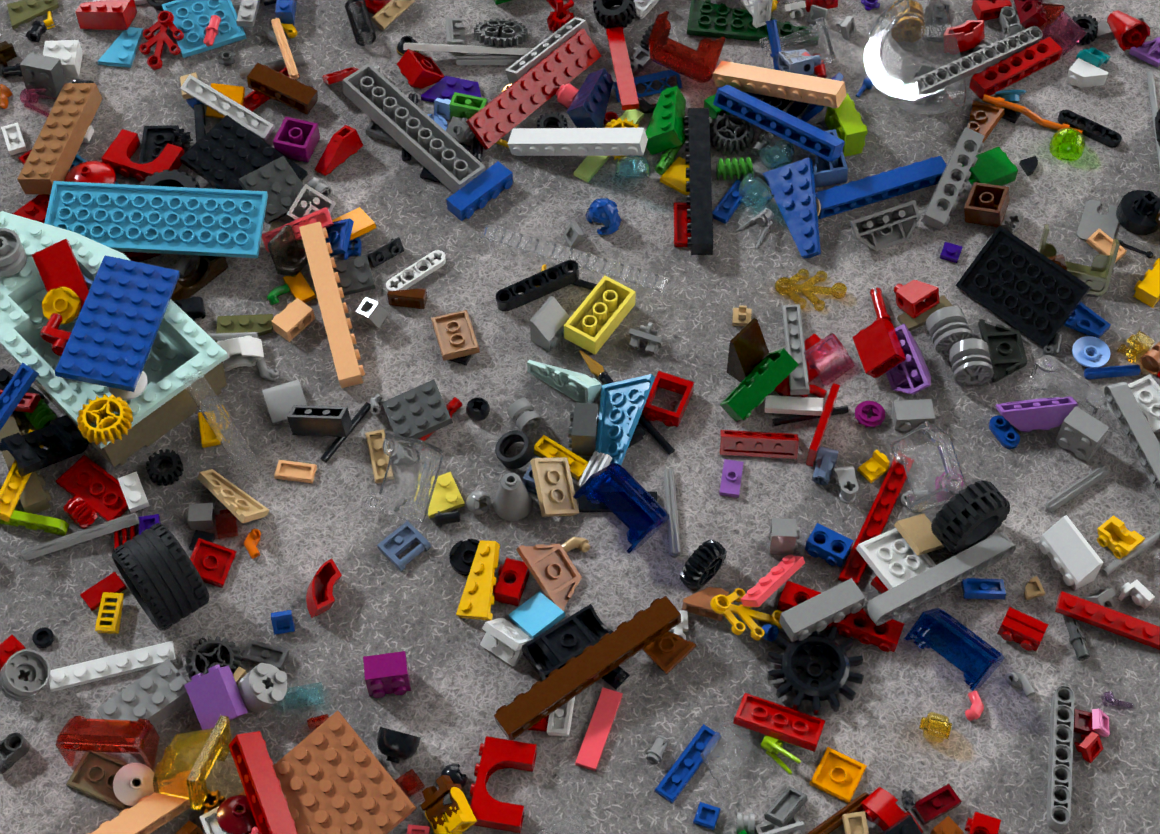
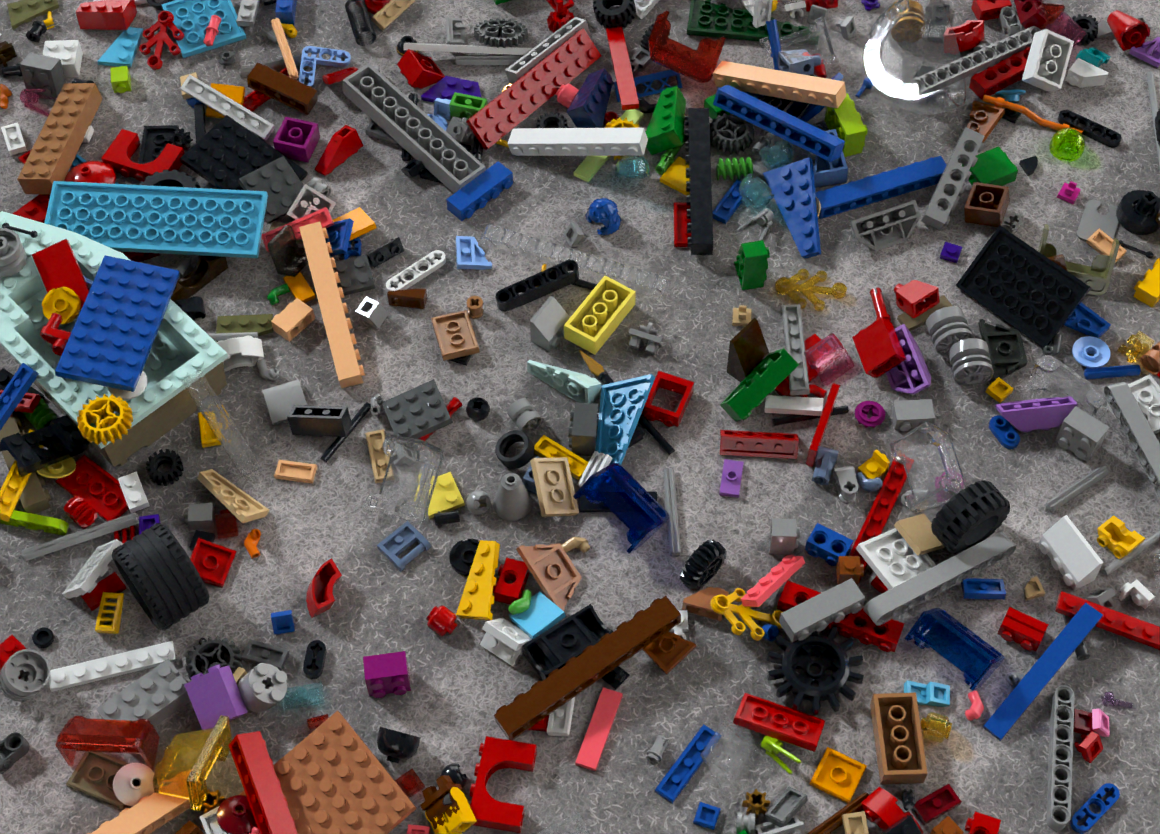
none -> black hinge [2,223,38,238]
none -> light yellow dish [37,457,76,478]
none -> white plate [61,539,123,599]
none -> lime brick [110,66,131,93]
none -> light blue beam [299,46,351,87]
none -> black beam [303,640,327,679]
none -> black plate [401,159,425,177]
none -> red head [426,605,458,636]
none -> light blue wing [455,236,492,270]
none -> medium nougat bush [466,296,484,319]
none -> bright green arm [508,589,532,615]
none -> green wedge [734,240,770,290]
none -> pearl gold gear [742,789,770,819]
none -> dark orange brick [836,556,864,586]
none -> sand blue arm [856,472,883,491]
none -> medium nougat brick [870,692,928,785]
none -> medium azure slope [904,680,950,707]
none -> blue tile [983,602,1103,741]
none -> yellow plate [986,377,1014,403]
none -> white brick [1022,29,1074,92]
none -> dark pink tile [1057,181,1081,204]
none -> blue beam [1070,783,1120,834]

